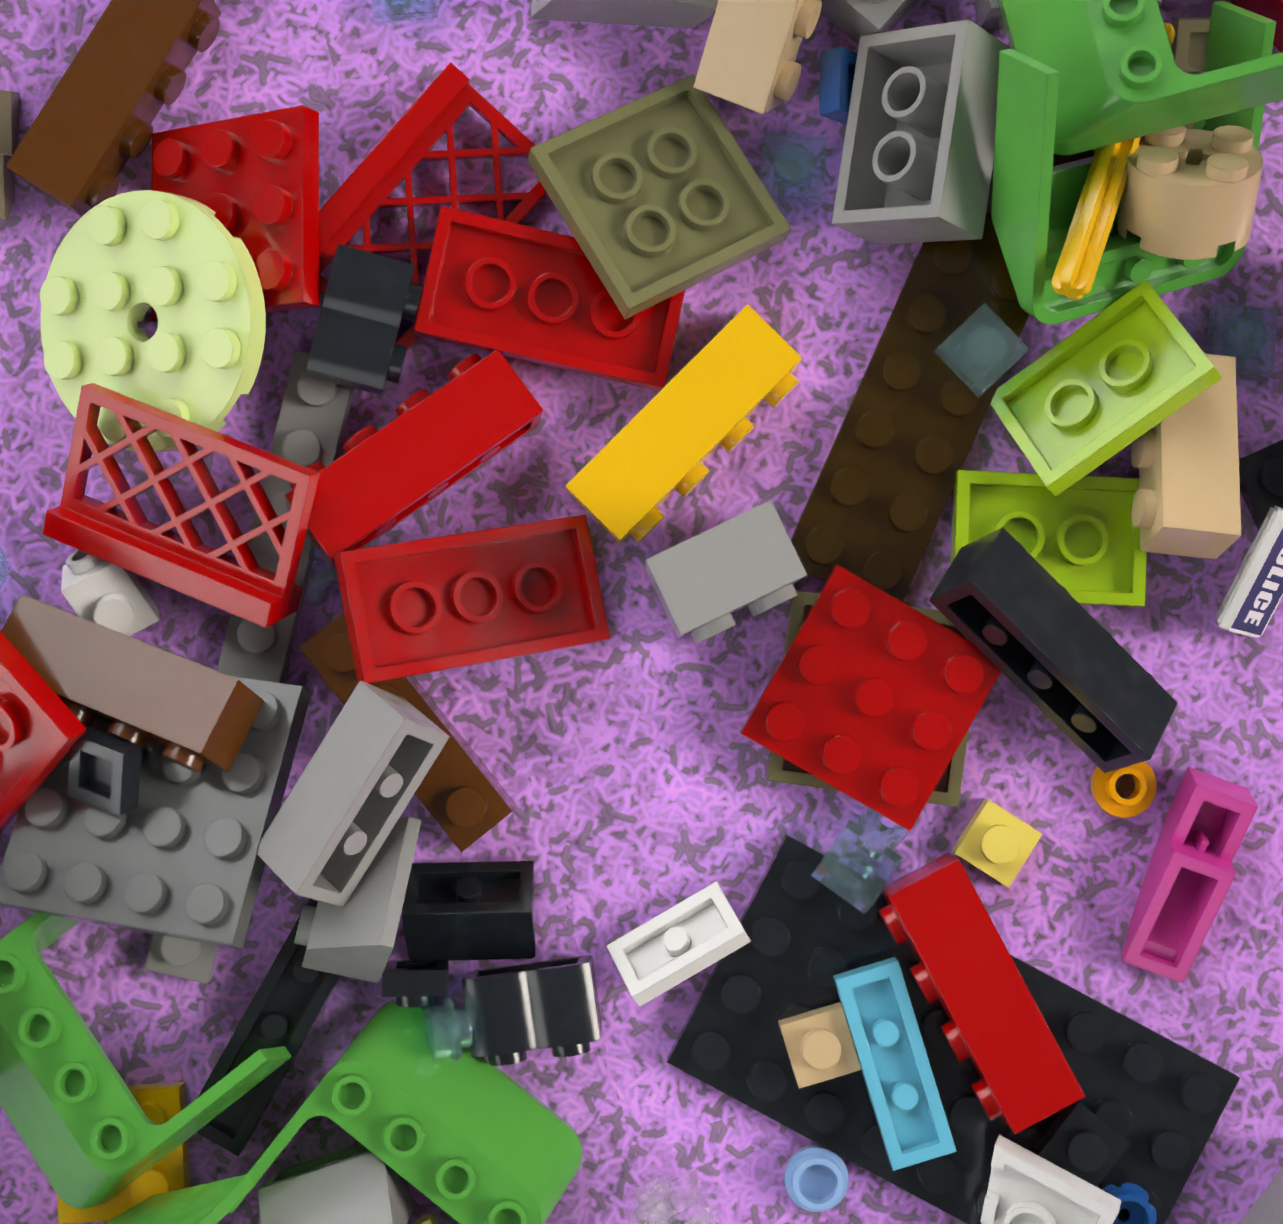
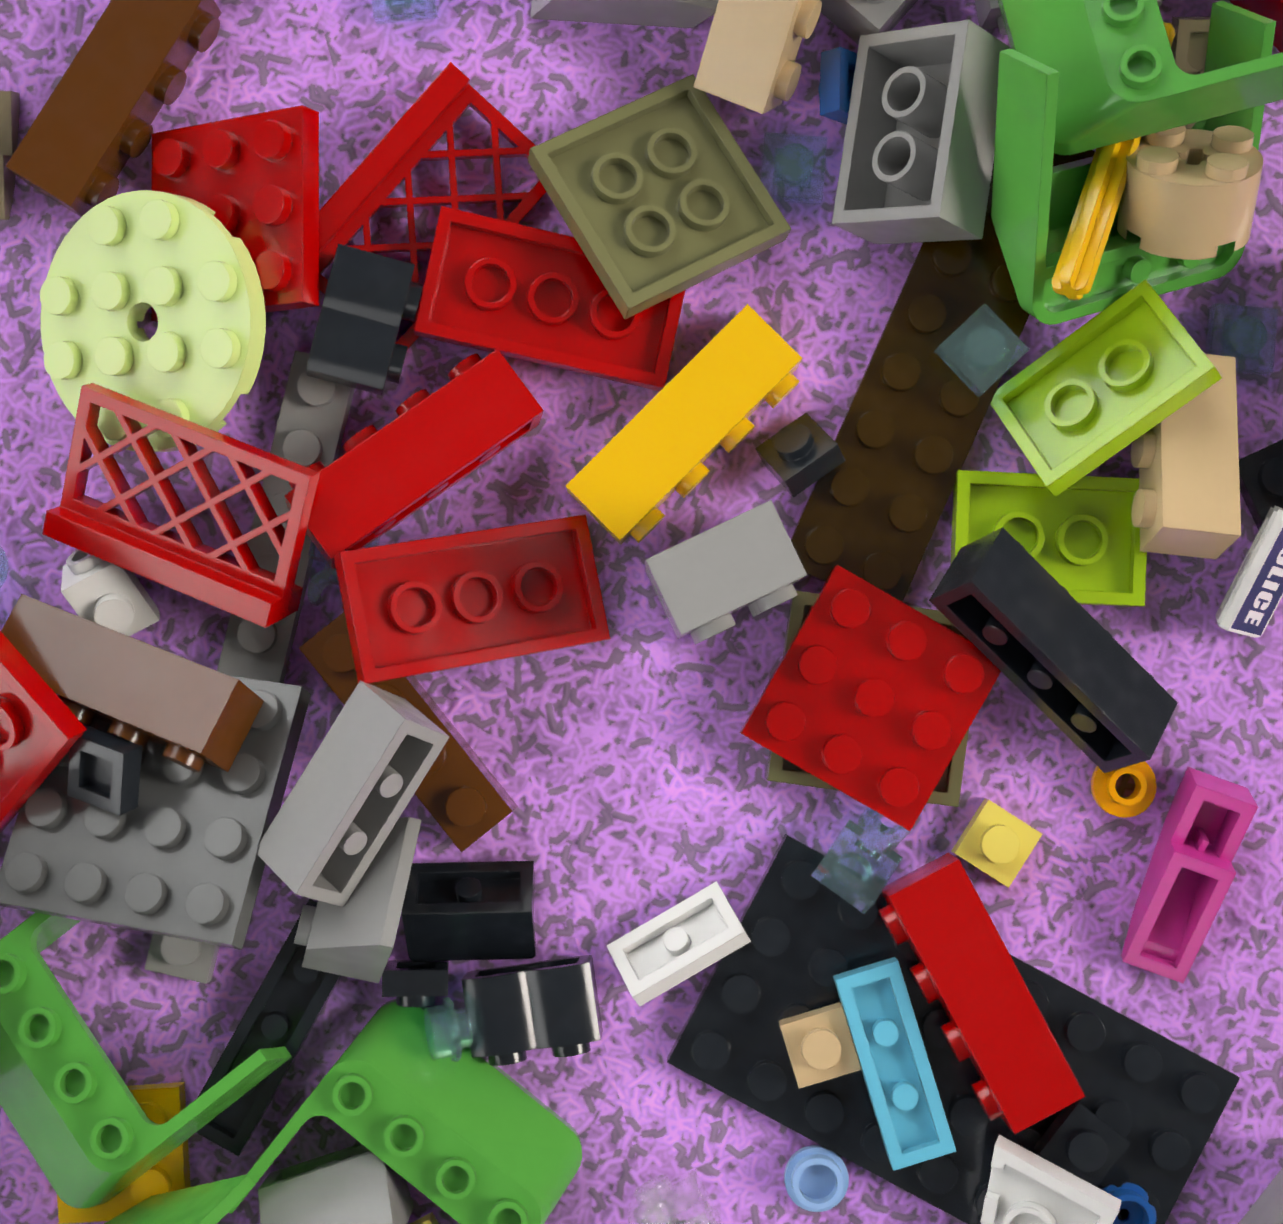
none -> black plate [755,412,846,498]

